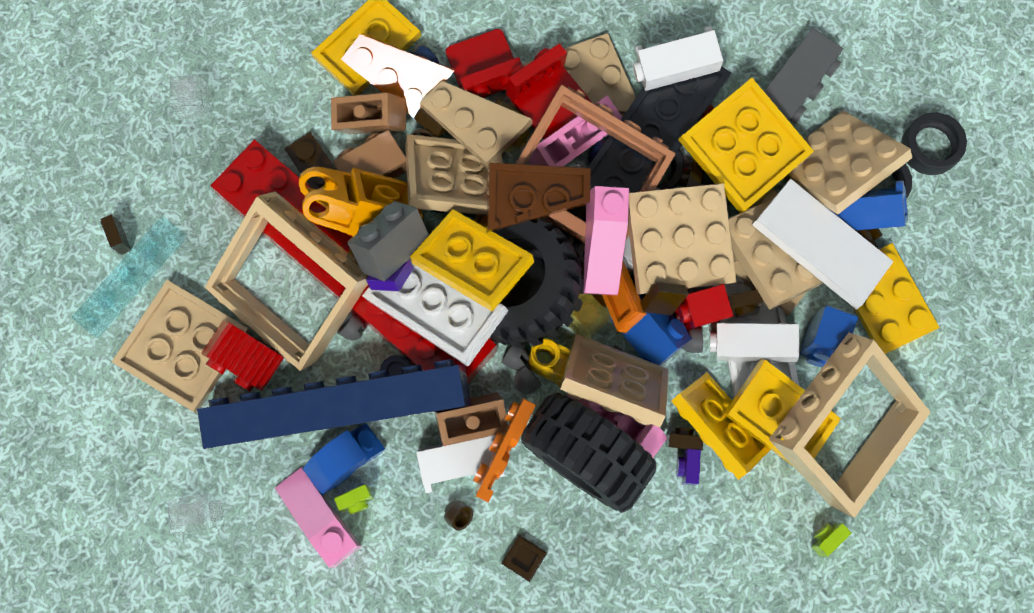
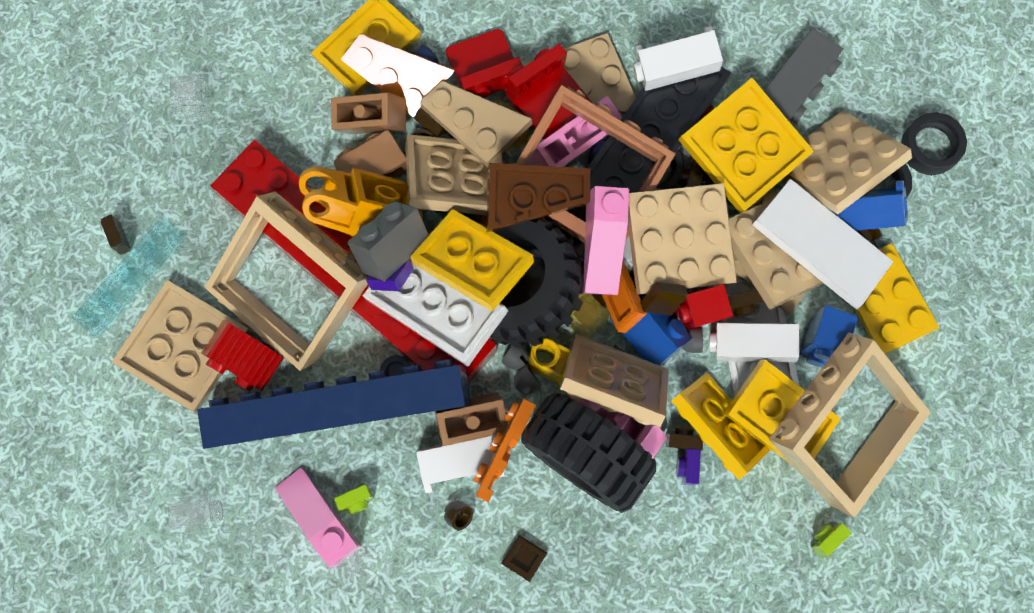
dark brown plate [284,132,337,189] -> none
blue brick [302,423,385,495] -> none
dark grey hinge [337,312,366,341] -> none

